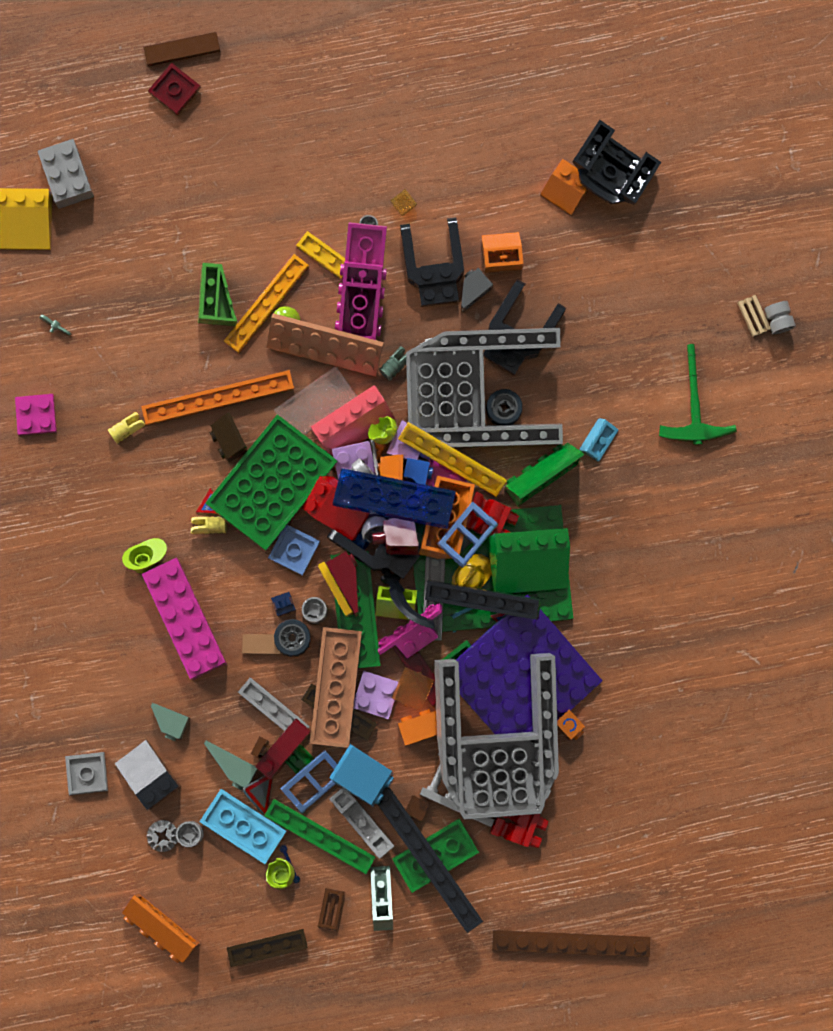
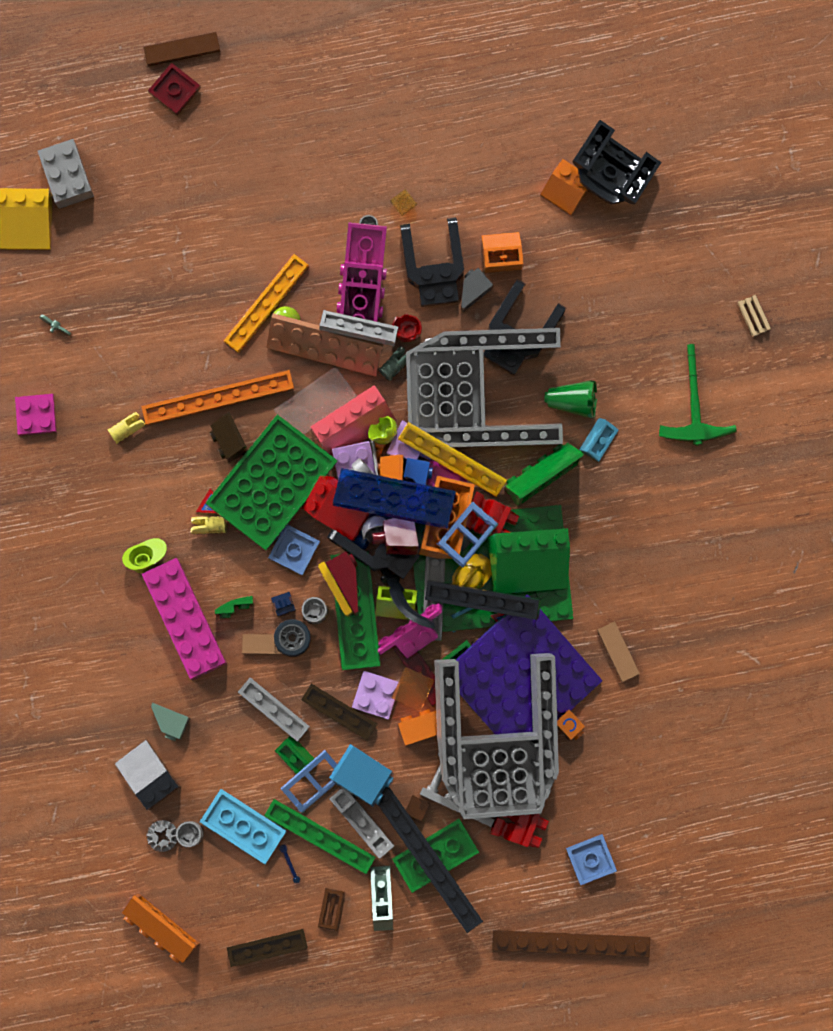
light grey tile [65,752,109,795] -> none
bright green wedge [198,263,237,326] -> none
sand green slope [204,740,258,790] -> none
piece [243,775,273,815] -> none
reddish brown plate [250,736,270,758] -> none
dark red slope [256,718,311,779] -> none
lime hair [266,858,295,890] -> none
yellow tile [296,231,345,280] -> none
nougat plate [310,627,362,748] -> none
wheel [486,389,523,425] -> none
light grey wheel [765,301,796,334] -> none
none -> green slope [215,596,254,619]
none -> light grey plate [319,310,398,346]
none -> red hair [392,314,422,342]
none -> green cone [544,380,597,418]
none -> medium blue plate [566,834,617,885]
none -> medium nougat tile [597,621,640,682]

